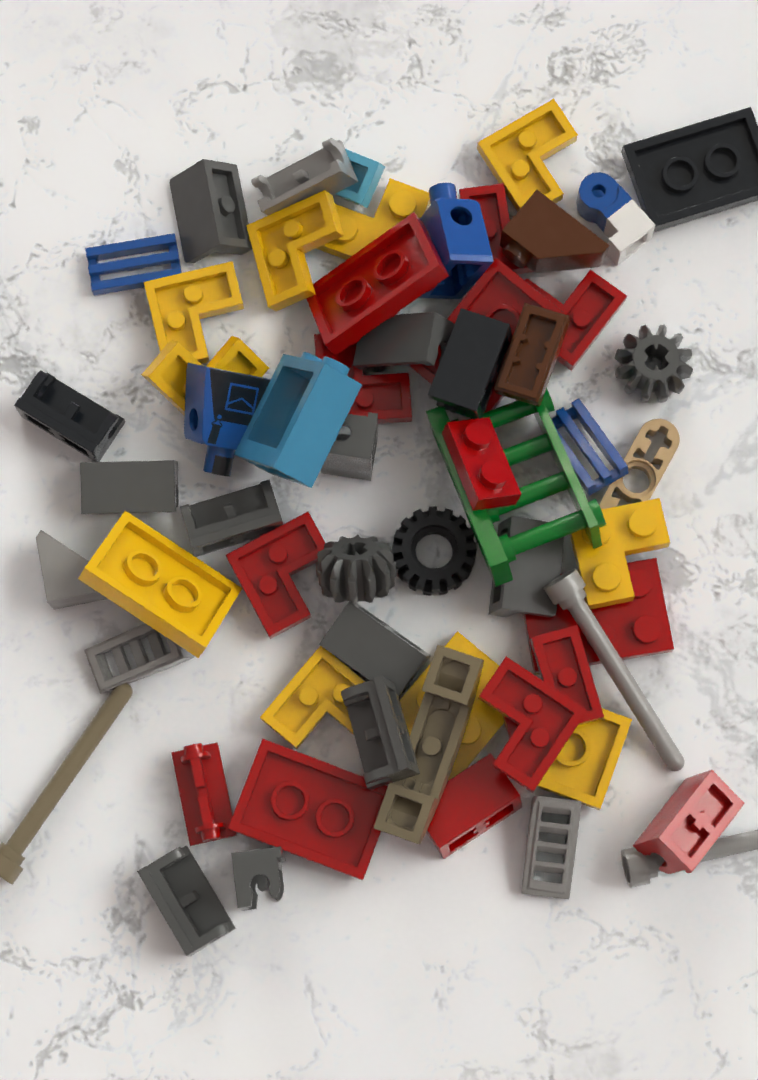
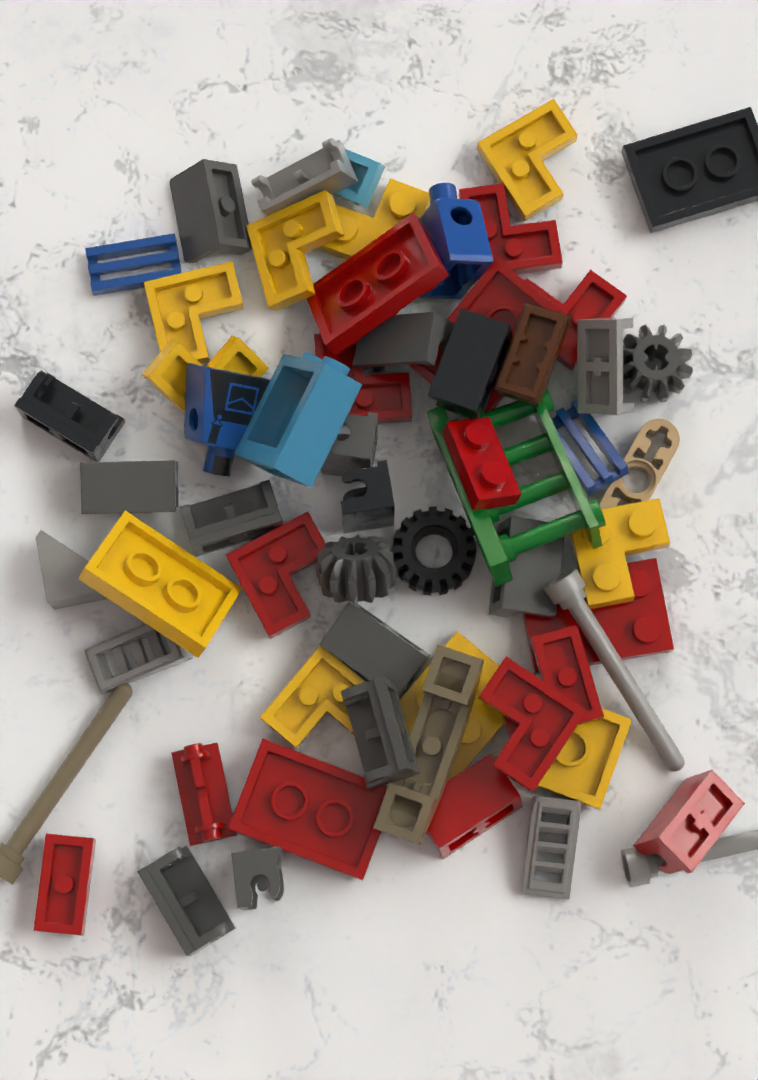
reddish brown slope [500,190,610,273] -> none
leg [576,172,655,266] -> none
none -> red plate [33,833,96,936]
none -> black hinge [340,460,395,534]
none -> light grey hinge [577,318,634,415]

